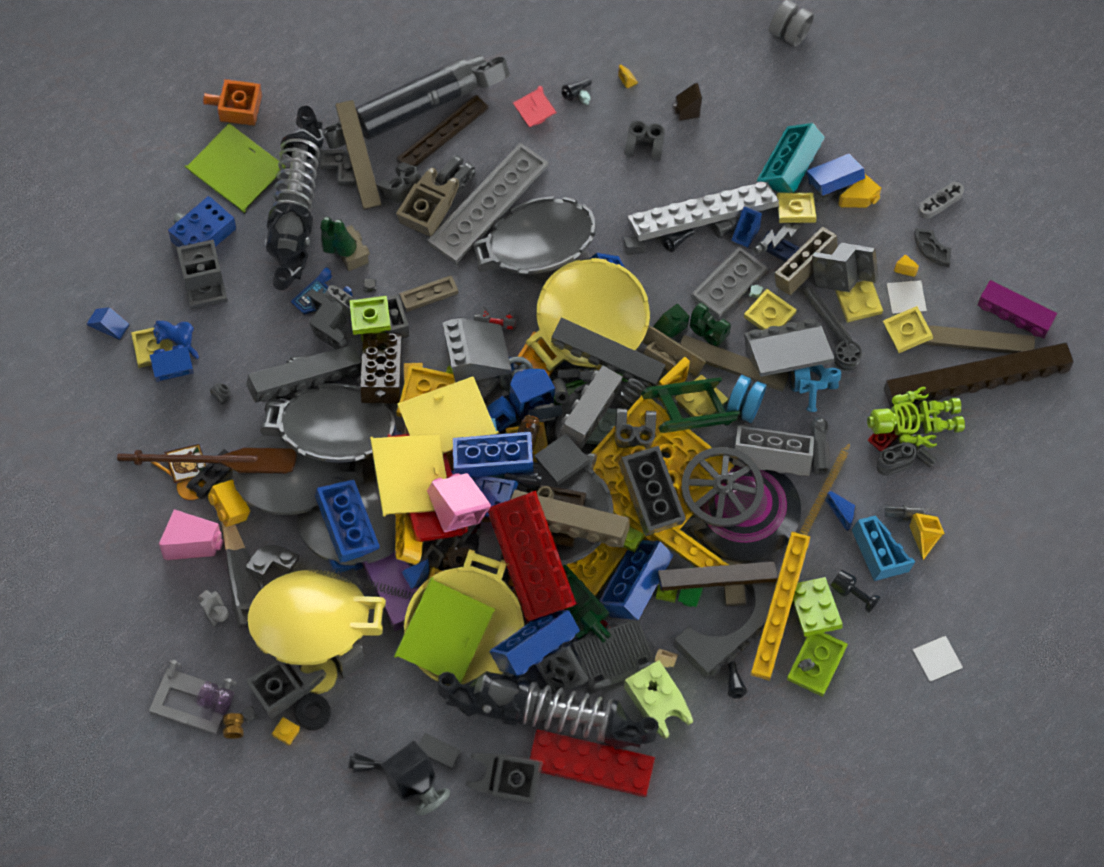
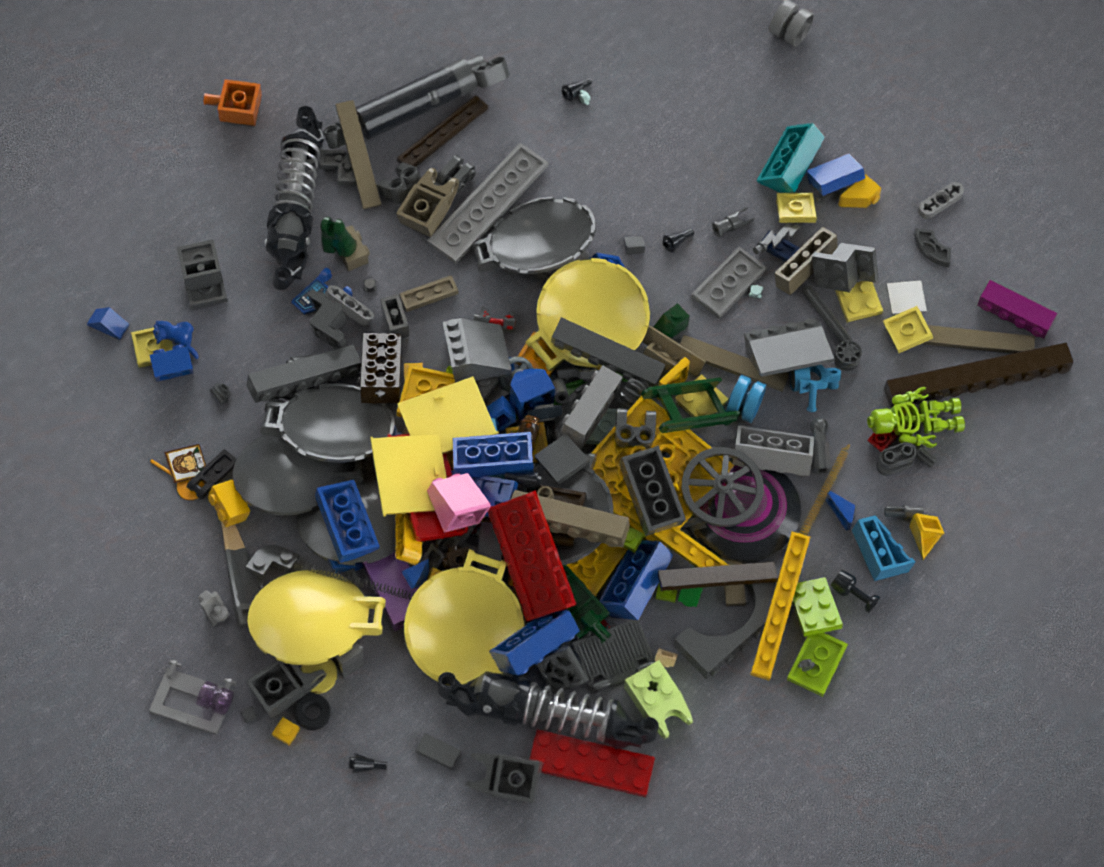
reddish brown piece [117,447,297,474] -> none
bright pink slope [159,510,223,560] -> none
blue piece [168,196,236,247] -> none
lime piece [185,123,286,213] -> none
pearl gold wheel [223,713,244,739] -> none
lime plant [349,296,391,342] -> none
black piece [381,740,450,816] -> none
lime piece [394,577,495,683] -> none
coral hat [513,86,556,128] -> none
yellow slope [618,64,638,88] -> none
dark grey piece [624,120,665,160] -> none
light grey plate [628,182,779,241] -> none
dark brown slope [672,83,702,121] -> none
dark green piece [689,302,731,347] -> none
black cone [727,662,747,699] -> none
blue slope [731,206,761,248] -> none
light yellow plate [744,289,796,330] -> none
yellow slope [894,255,919,277] -> none
white sticker [913,636,963,682] -> none

